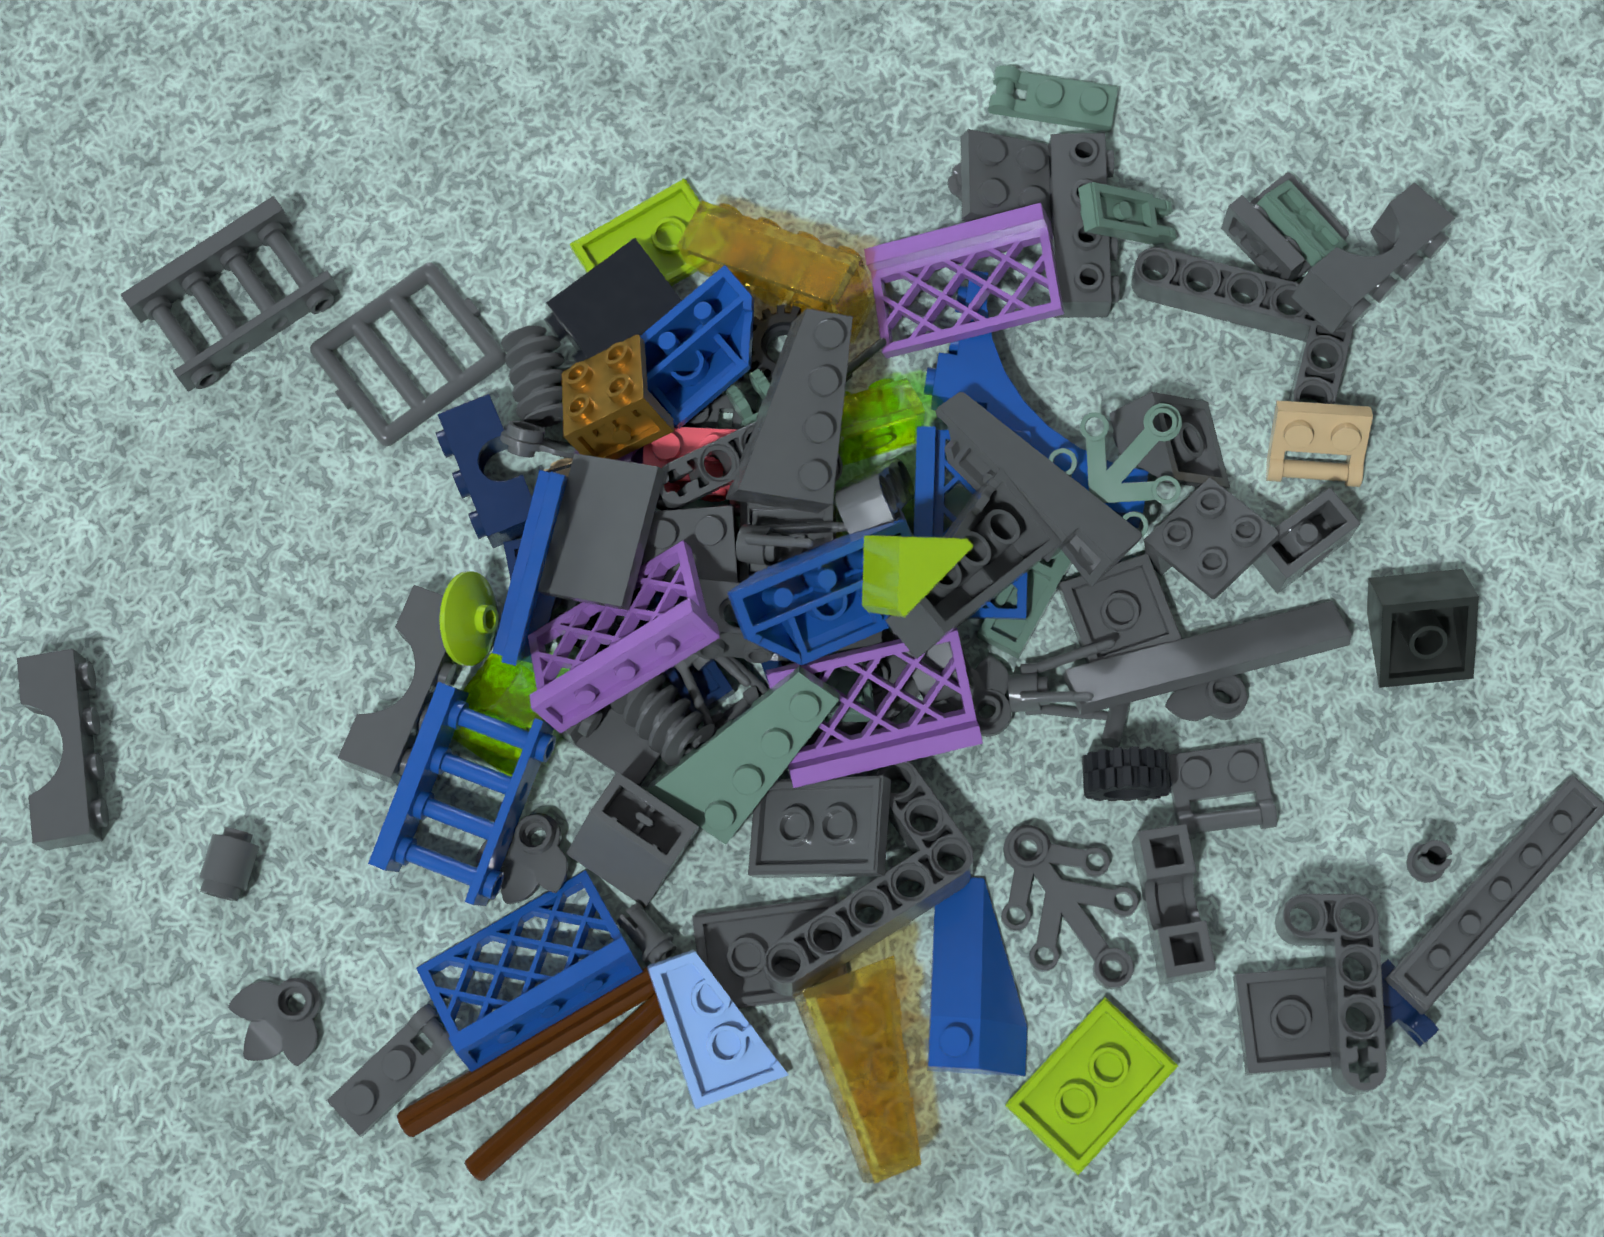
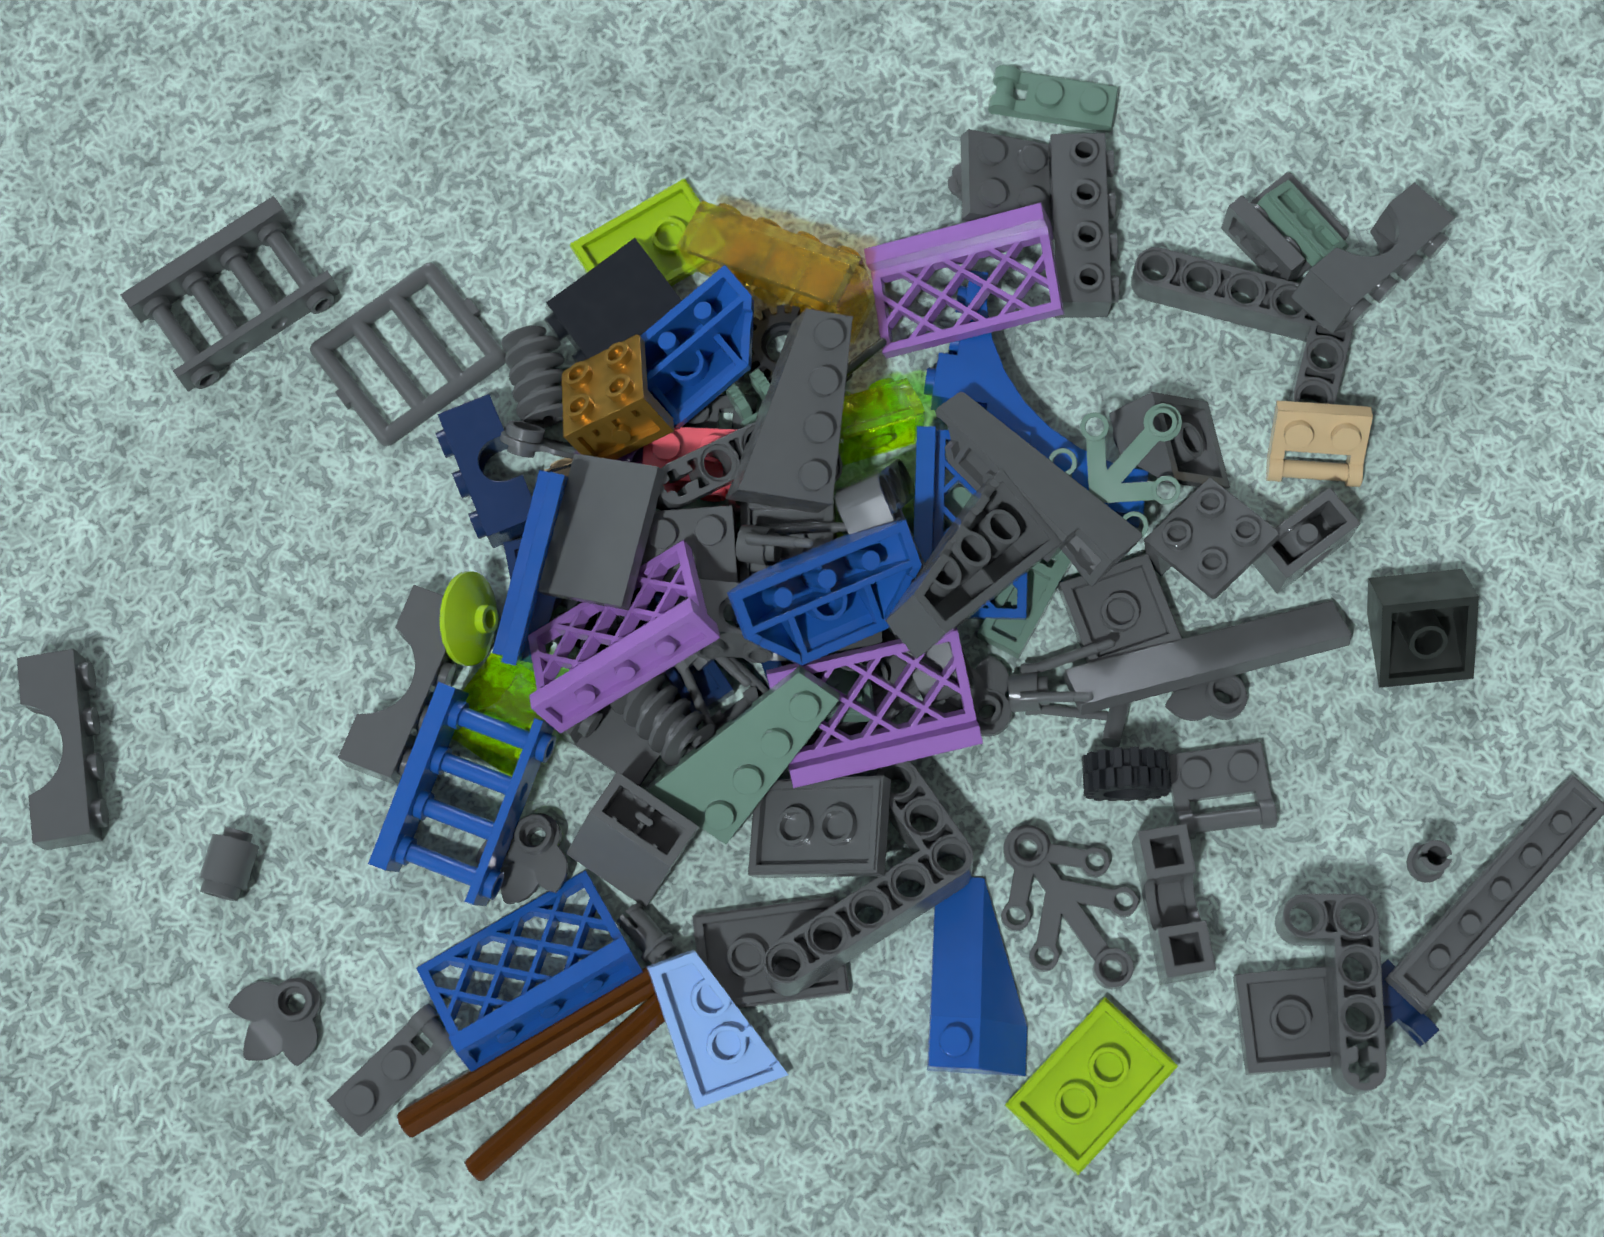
clear yellow wedge [792,955,921,1184] -> none
lime slope [862,535,973,617] -> none
sand green hinge [1078,182,1177,245] -> none

